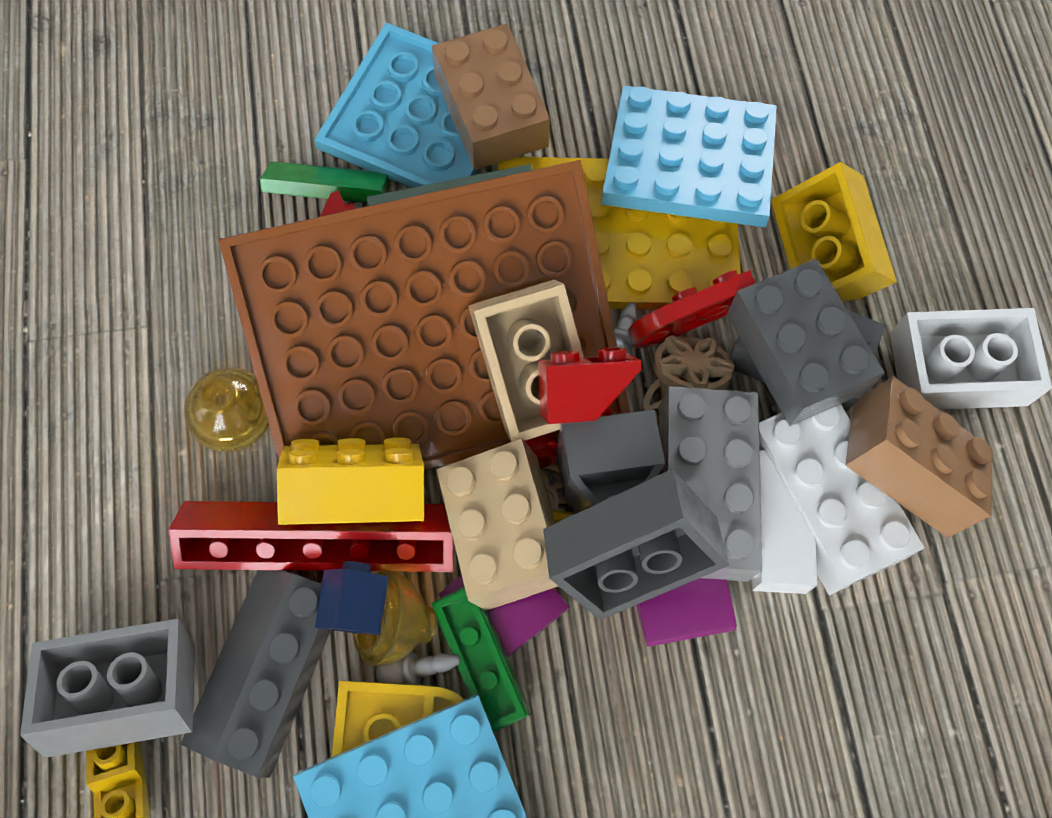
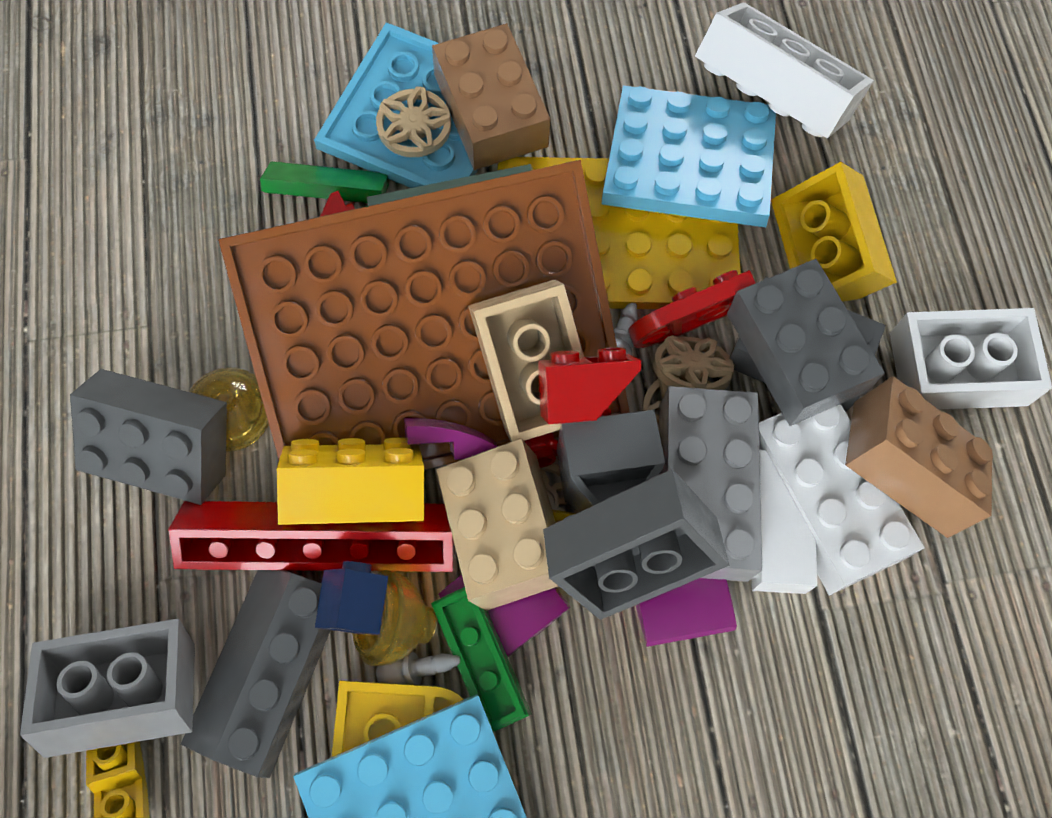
none -> dark grey brick [70,369,227,505]
none -> tan wheel [376,86,451,157]
none -> magenta slope [404,418,499,460]
none -> white brick [695,2,874,139]

